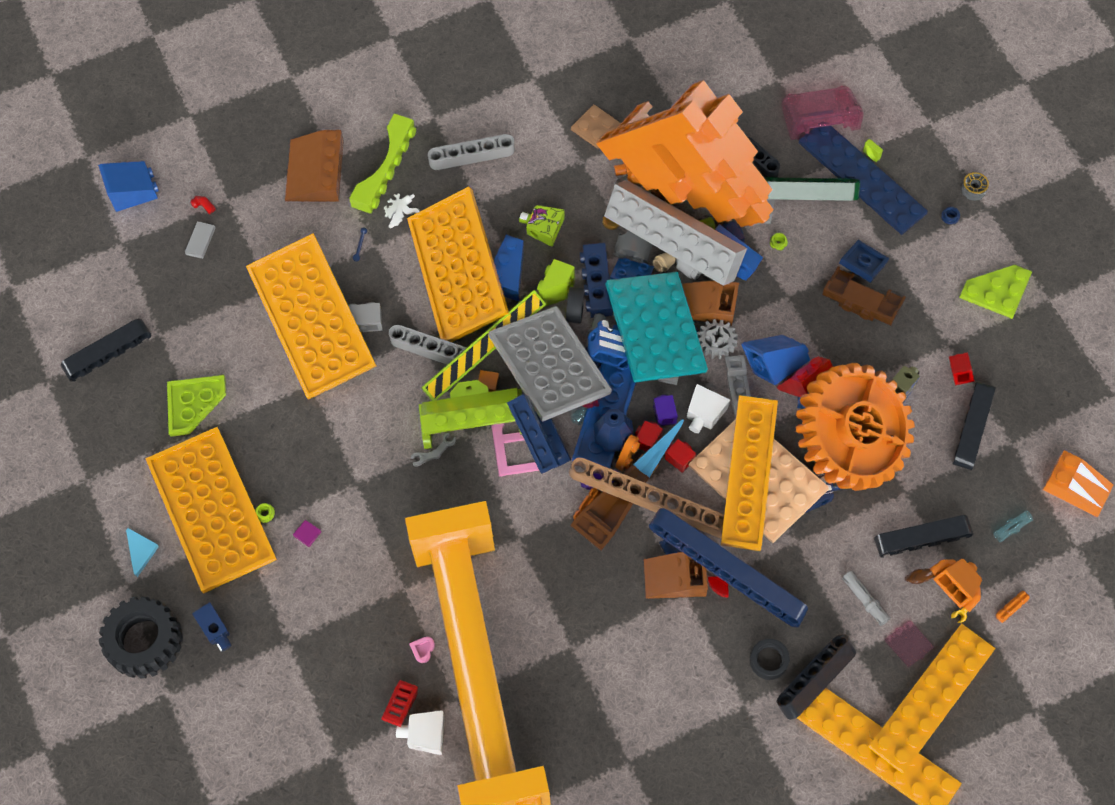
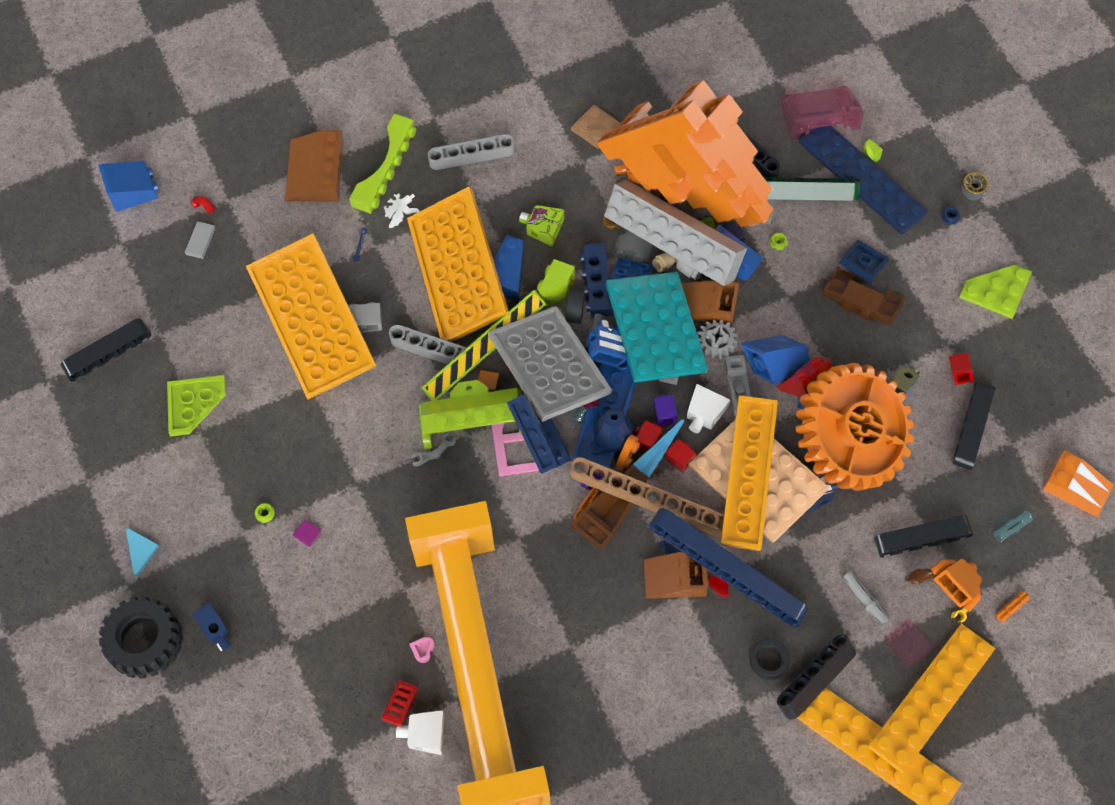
light orange plate [145,427,277,594] -> none

